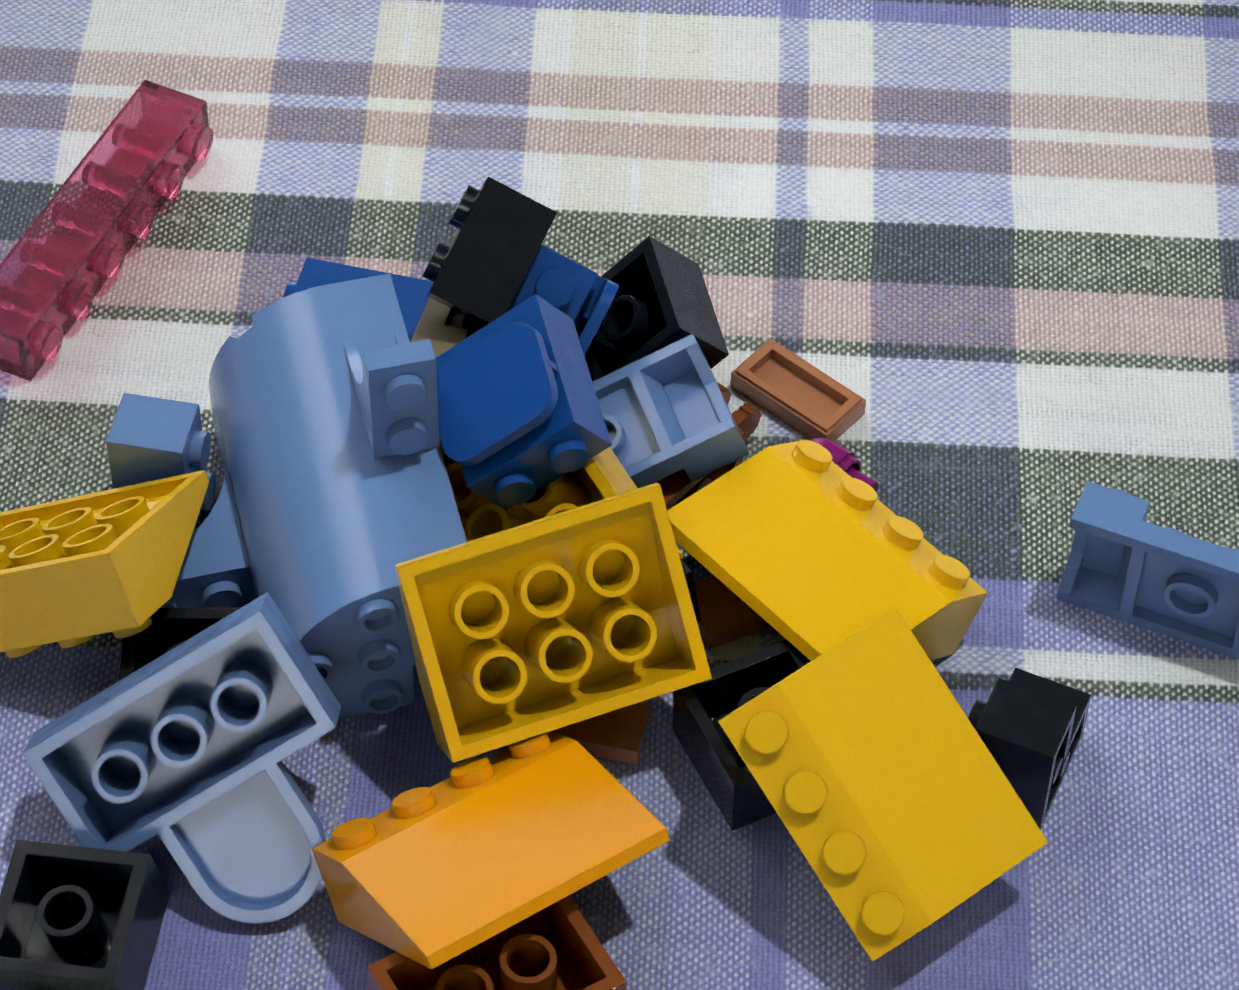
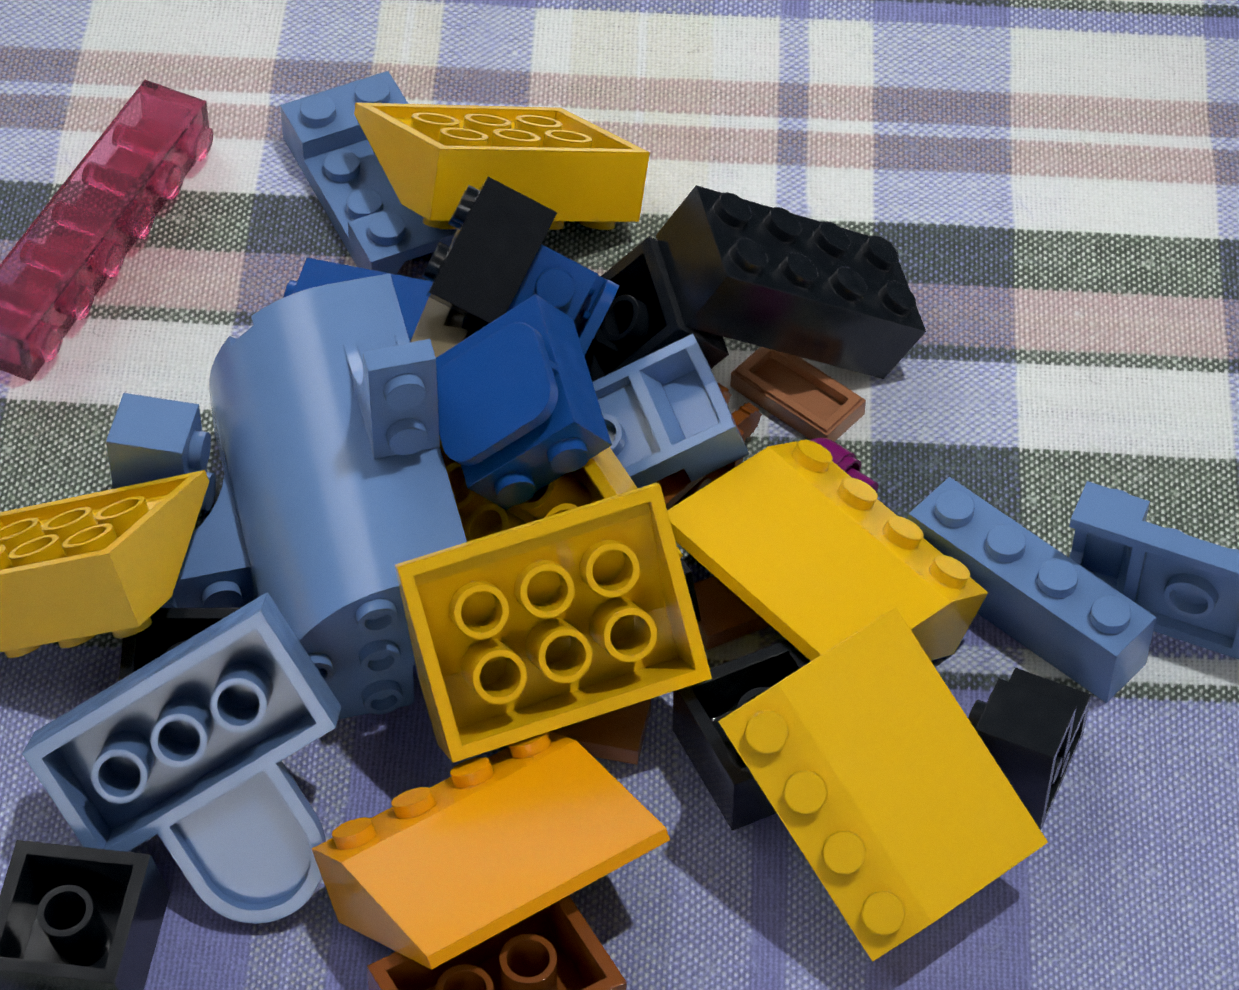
none -> medium blue piece [280,71,457,274]
none -> yellow slope [354,102,650,230]
none -> black brick [656,185,926,379]
none -> medium blue brick [908,477,1157,703]

